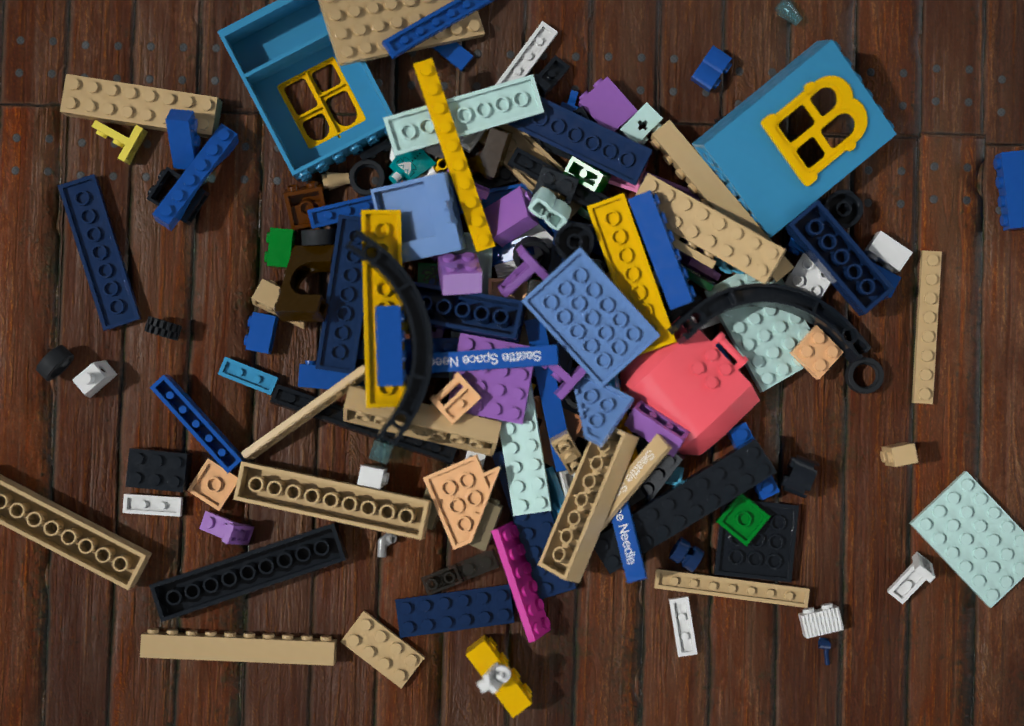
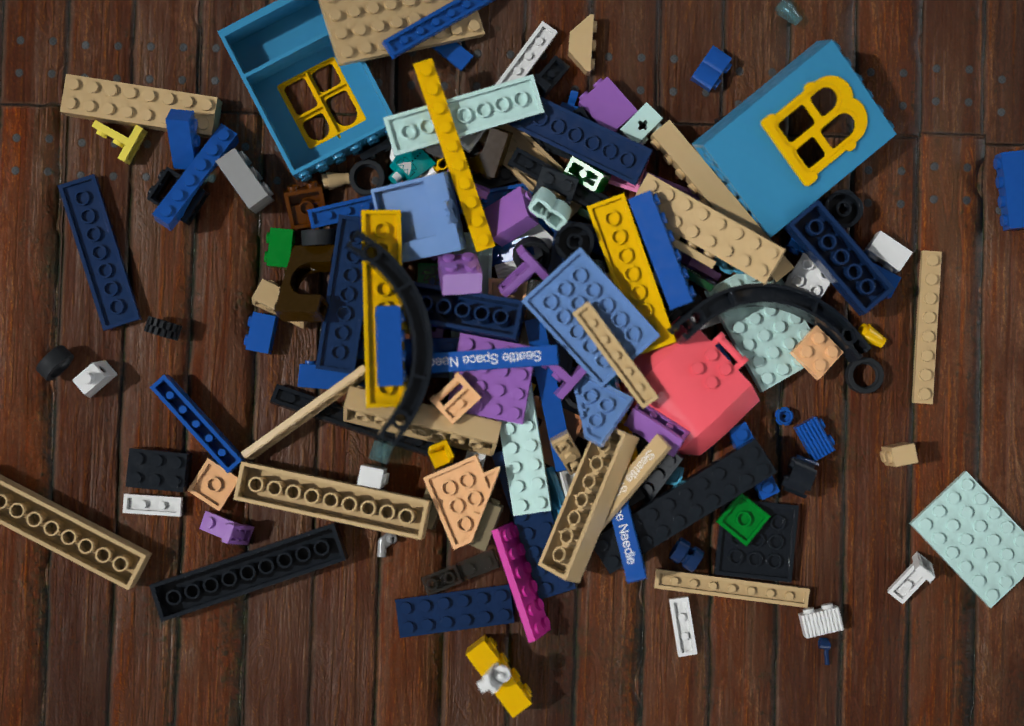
tan brick [140,628,337,666] -> none
dark azure plate [218,357,279,396] -> none
tan plate [340,610,425,688] -> none
none -> light grey brick [215,148,275,214]
none -> yellow panel [428,440,454,470]
none -> tan slope [568,14,597,76]
none -> tan plate [572,301,659,409]
none -> blue plate [775,407,794,426]
none -> blue brick [793,416,835,461]
none -> yellow cone [857,323,886,348]

